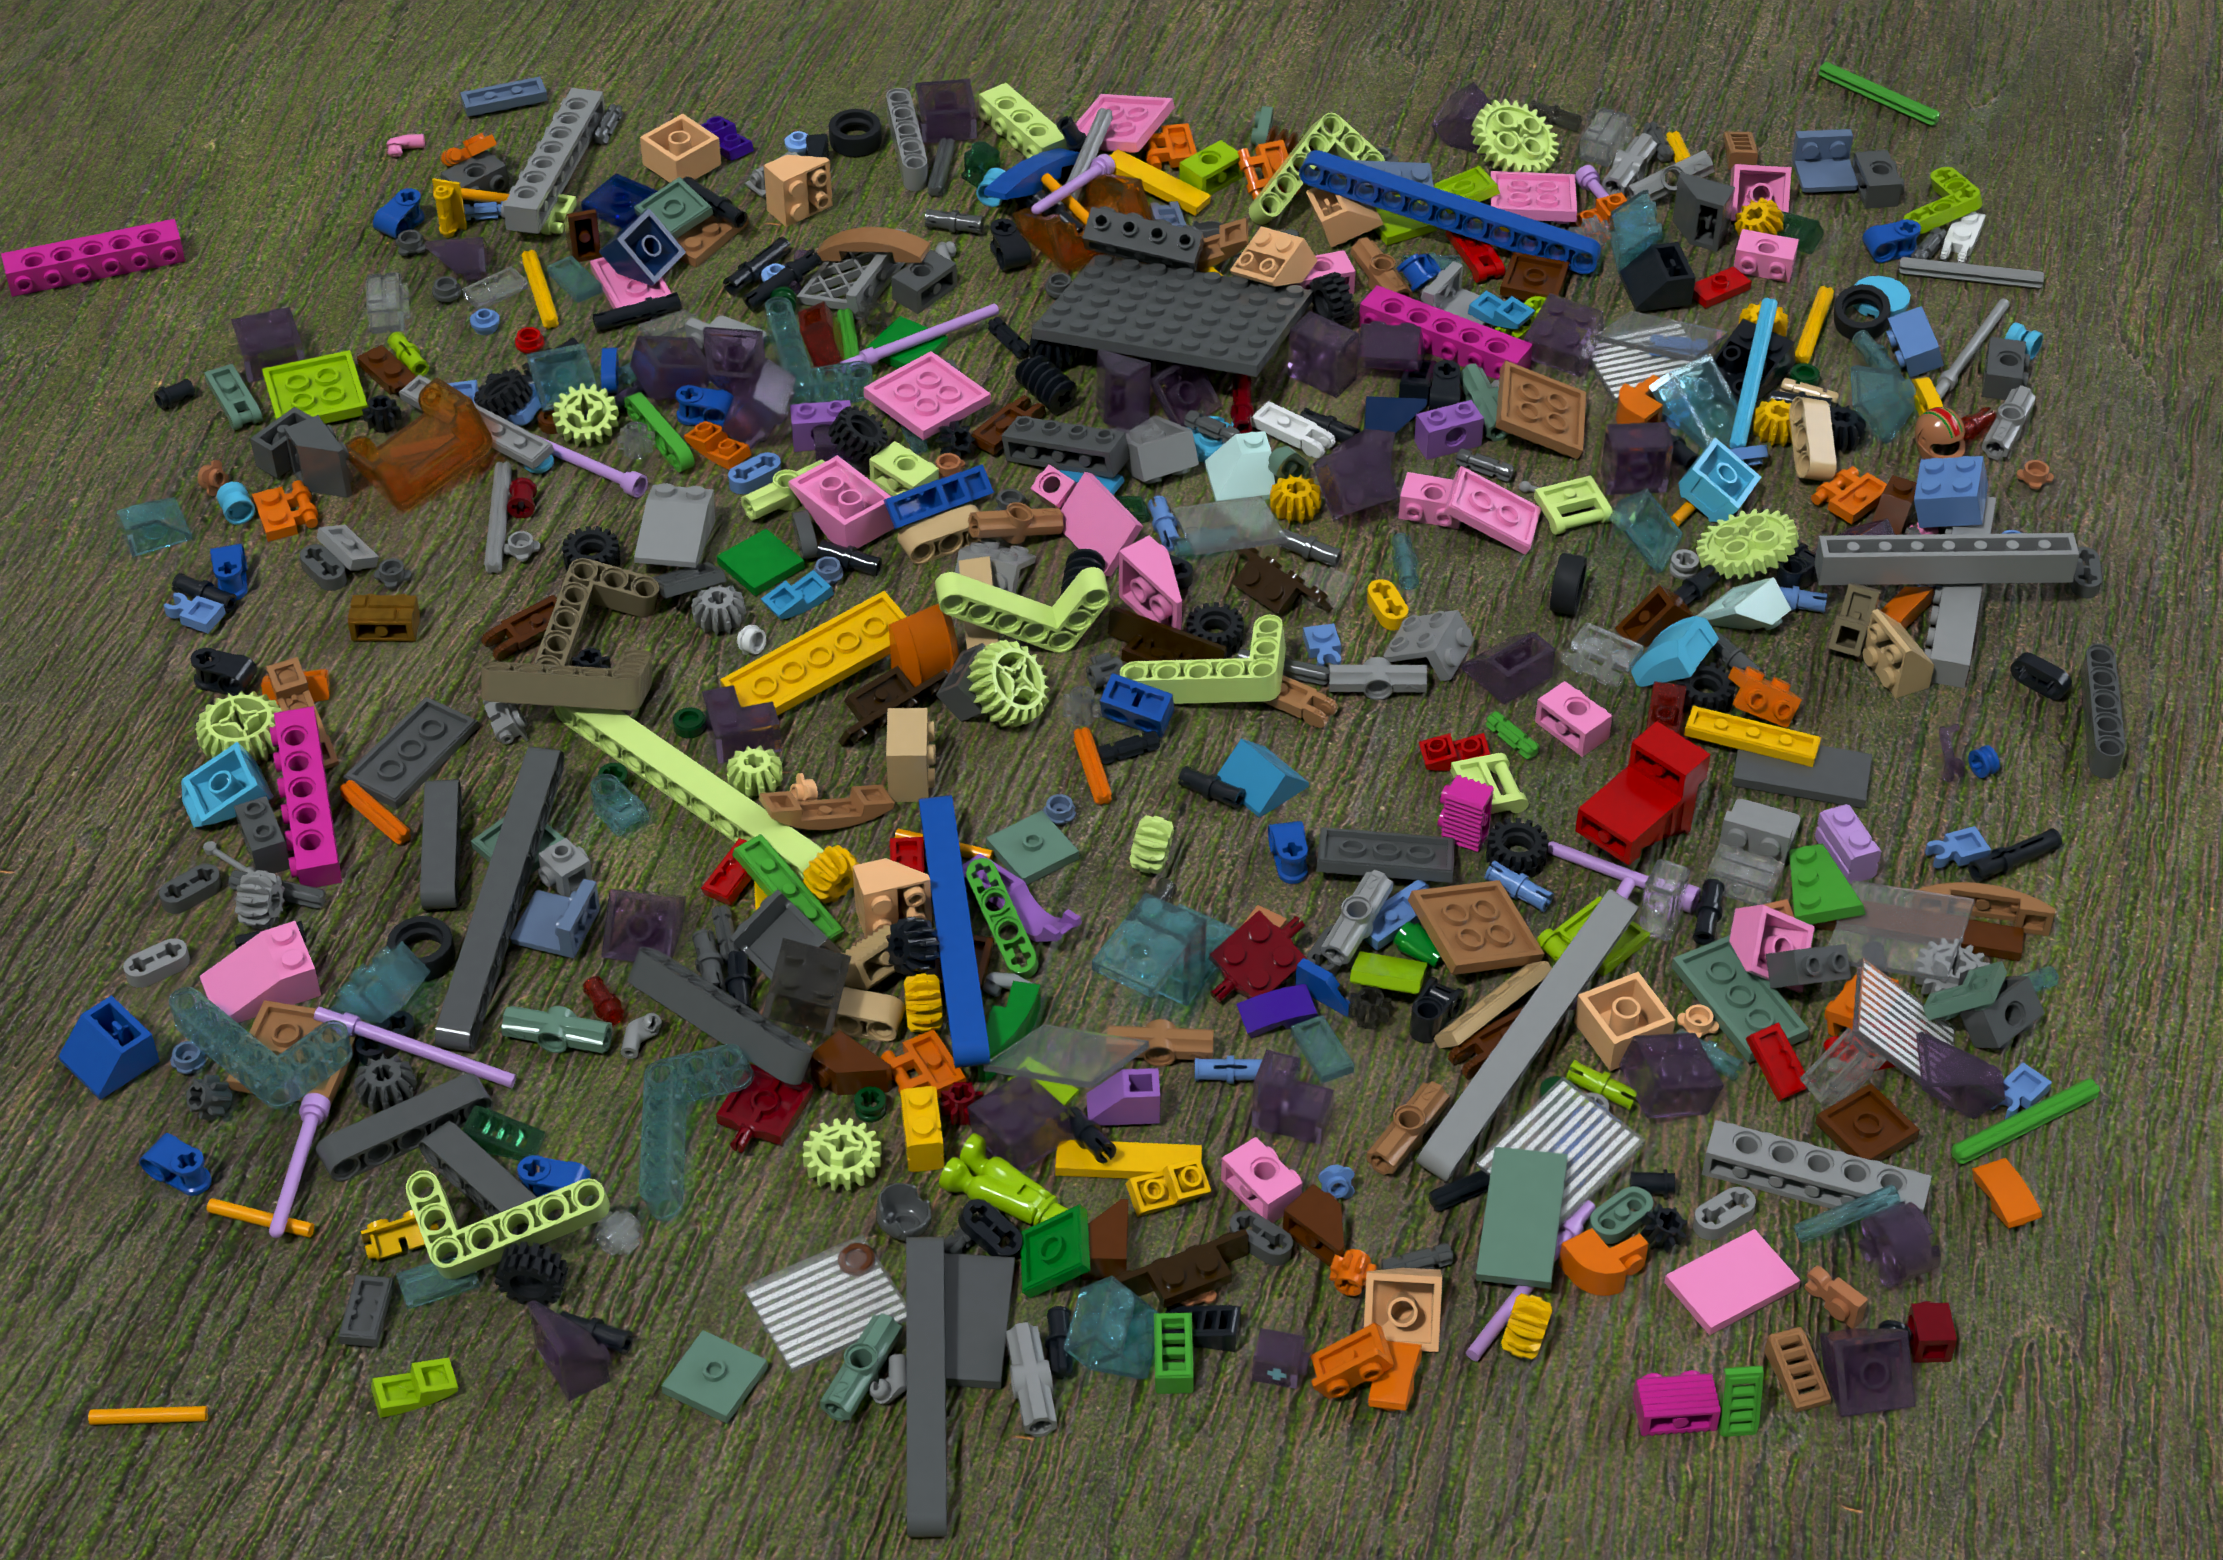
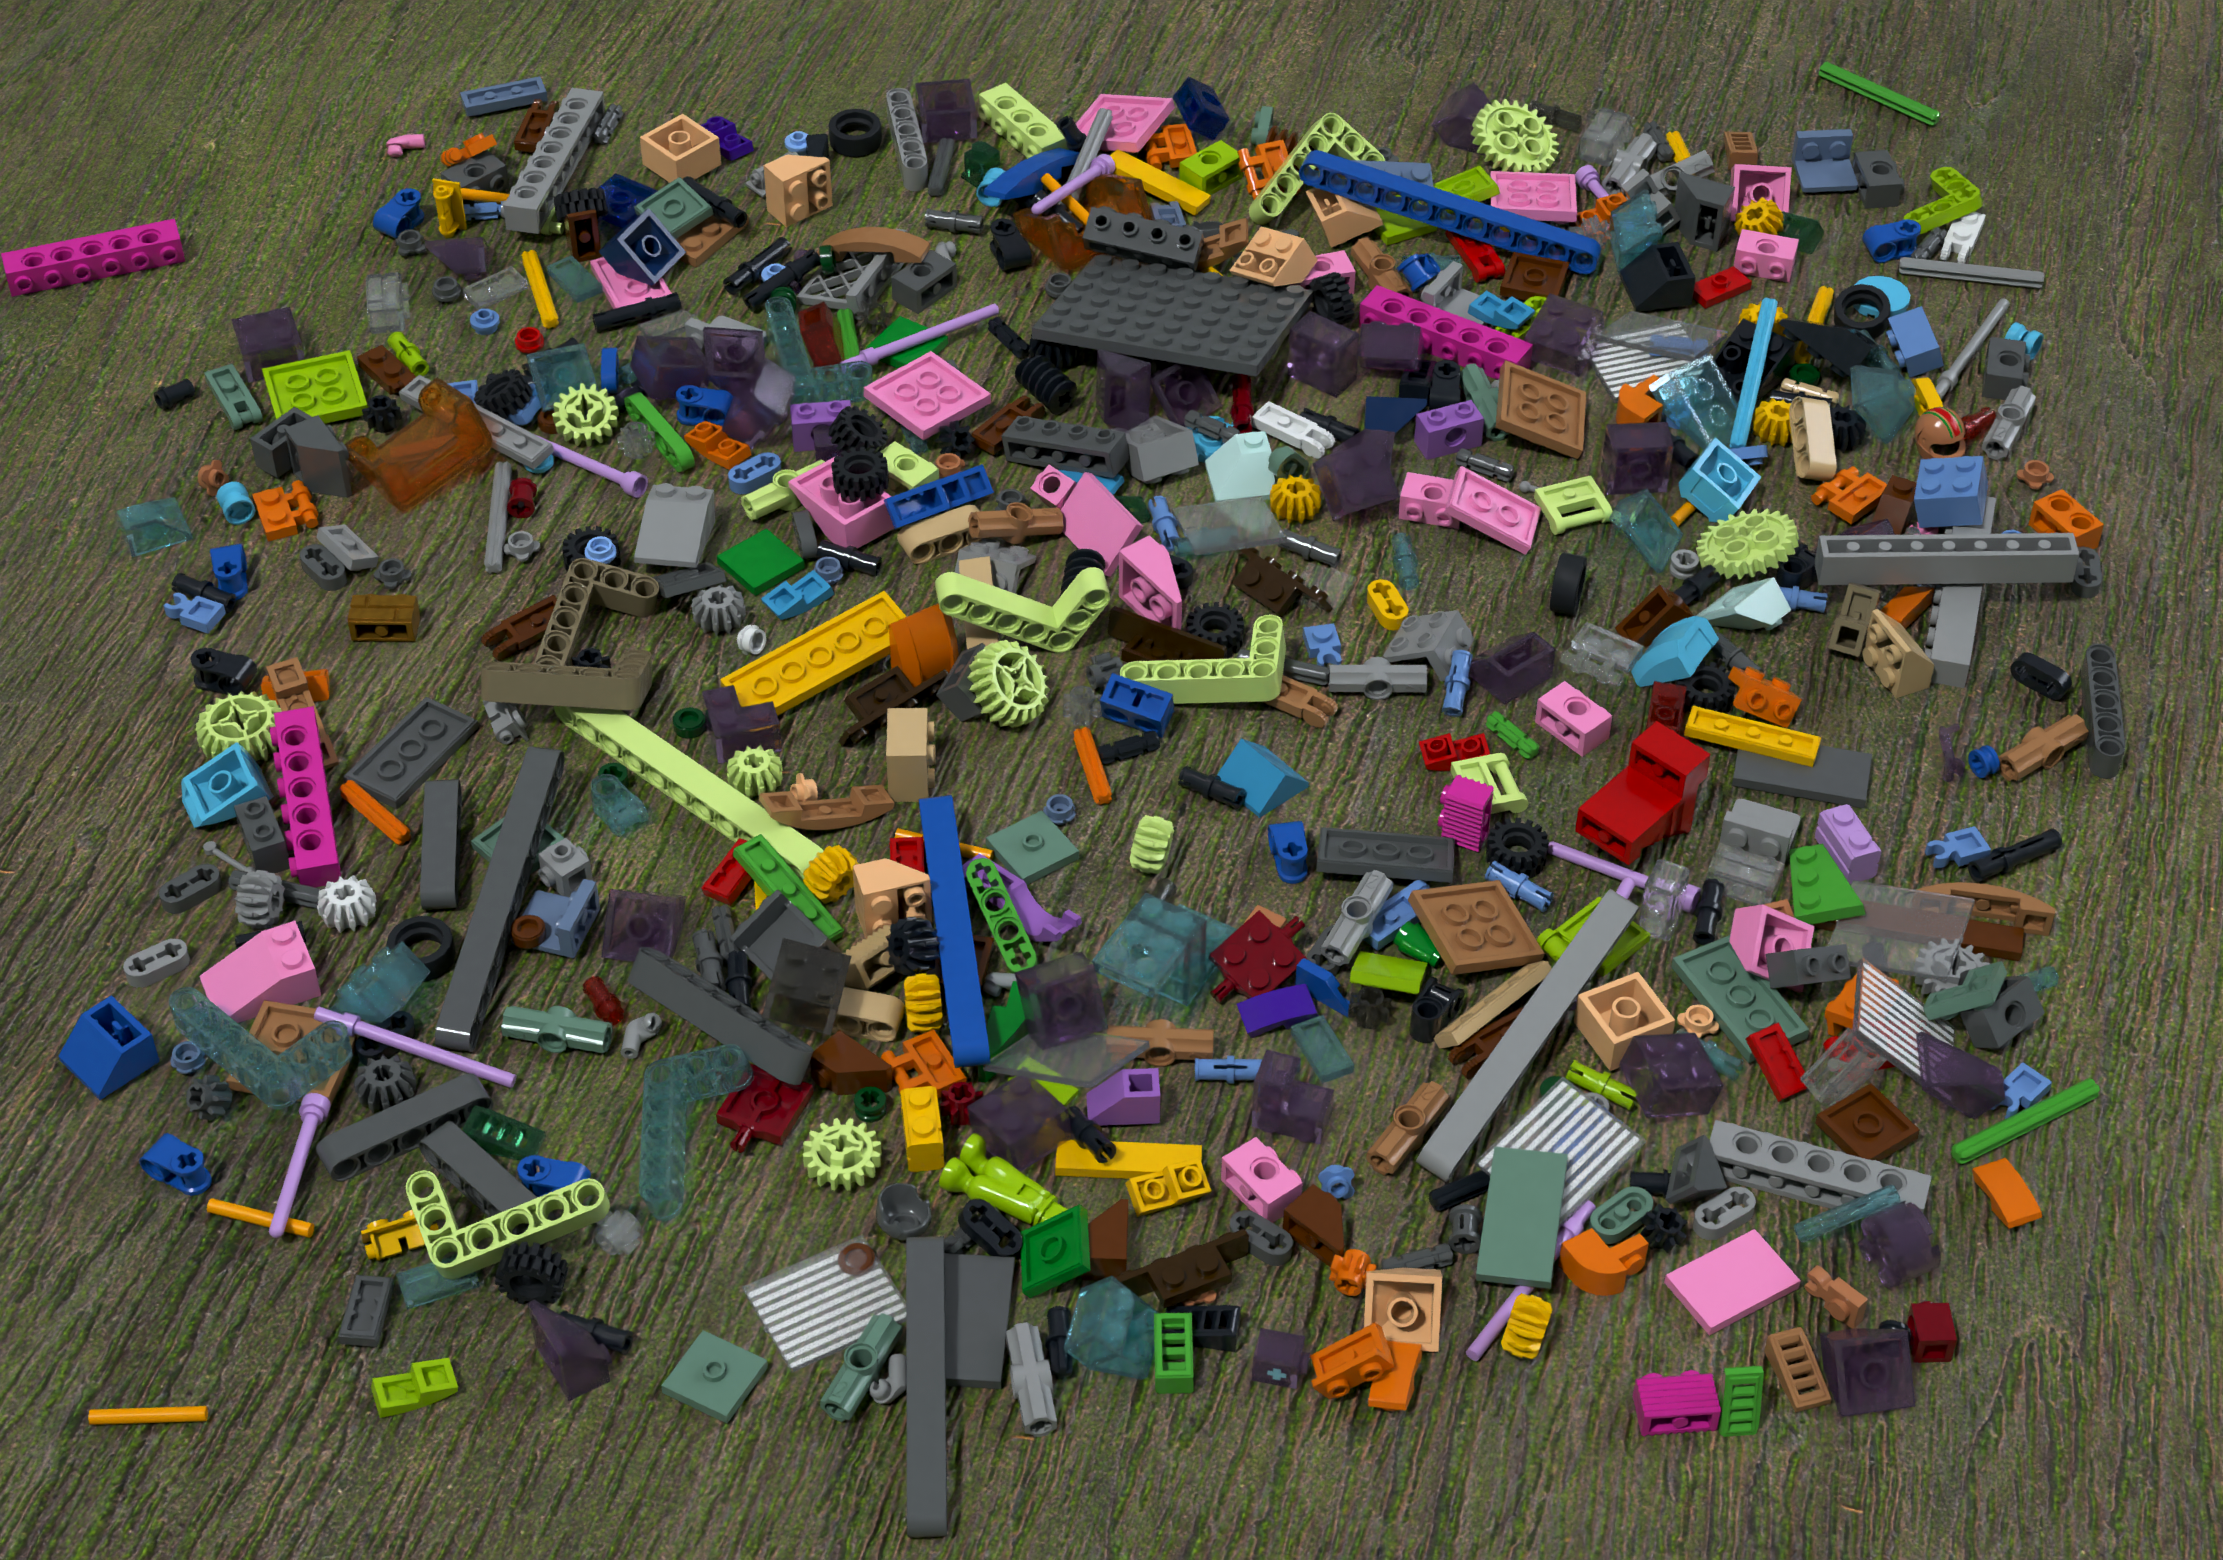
none -> white gear [317,875,377,933]
none -> reddish brown tile [510,915,546,949]
none -> reddish brown hinge [514,99,560,153]
none -> black tyre [554,188,608,223]
none -> light blue plate [585,536,617,564]
none -> dark green tile [819,245,836,275]
none -> black tyre [831,447,889,501]
none -> clear purple brick [1015,951,1108,1050]
none -> clear blue brick [1173,76,1230,140]
none -> medium blue pin [1442,650,1473,717]
none -> dark grey bush [1448,1204,1482,1254]
none -> light grey brick [1621,168,1681,237]
none -> dark grey slope [1665,1135,1727,1204]
none -> black slope [1779,318,1880,378]
none -> medium nougat piece [1998,714,2089,781]
none -> orange brick [2028,489,2104,549]

